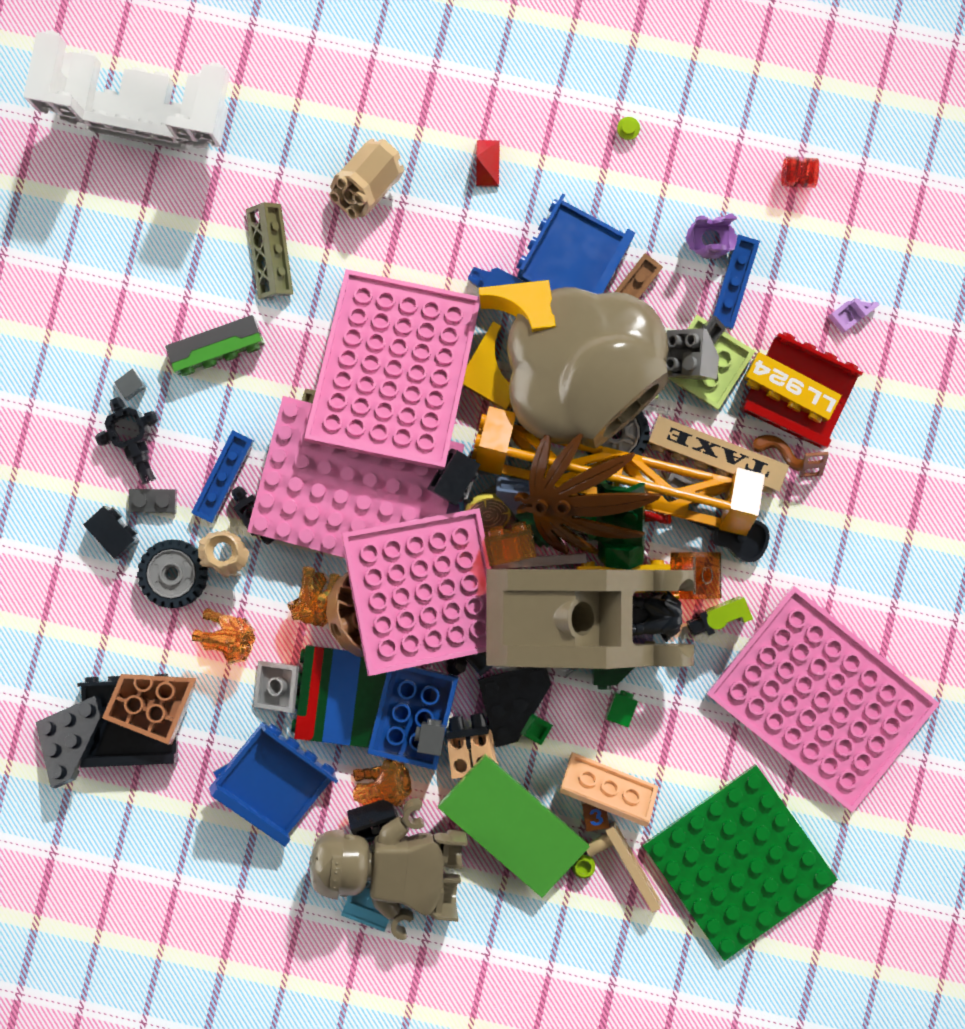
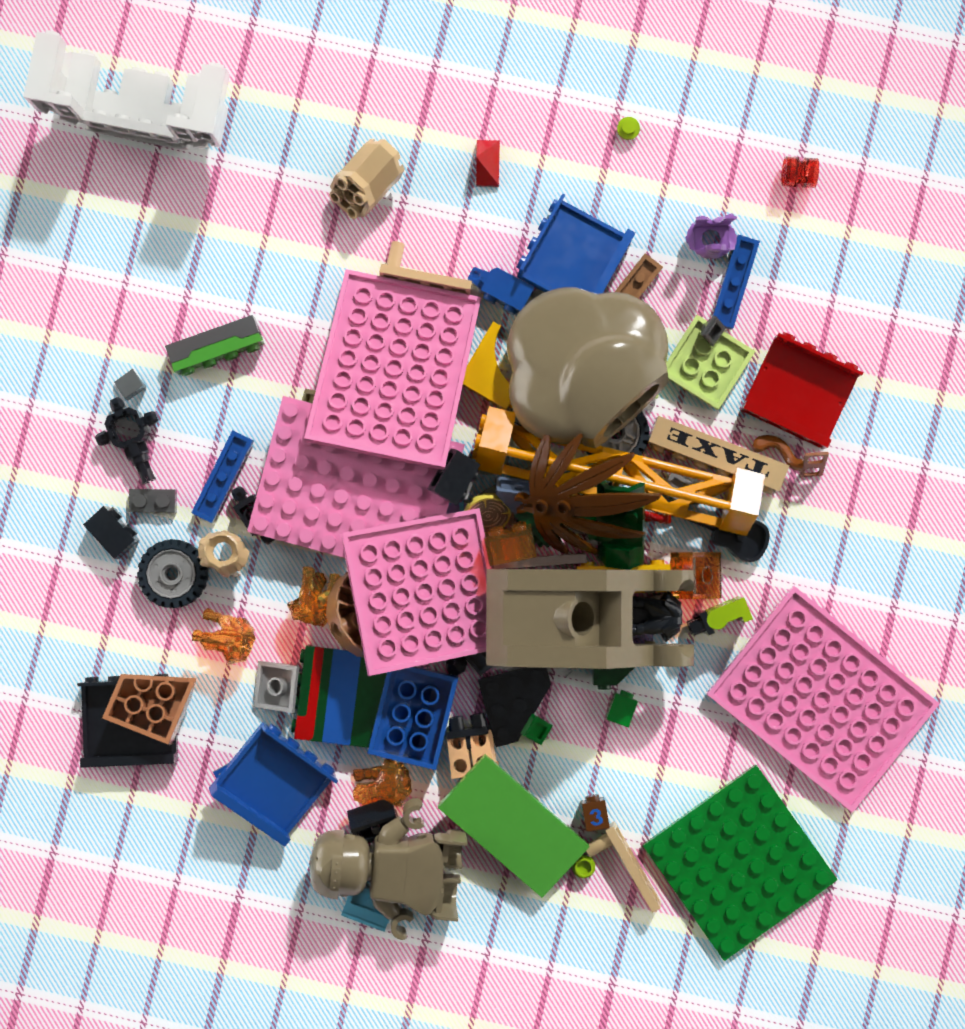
plate [35,696,105,789] -> none
olive fence [246,202,294,300] -> none
dark grey brick [414,718,446,756] -> none
yellow arch [479,280,556,332] -> none
light nougat tile [559,752,659,827] -> none
light grey slope [666,328,719,380] -> none
yellow brick [743,352,842,423] -> none
lavender slope [828,298,880,334] -> none
none -> tan piece [379,241,472,295]

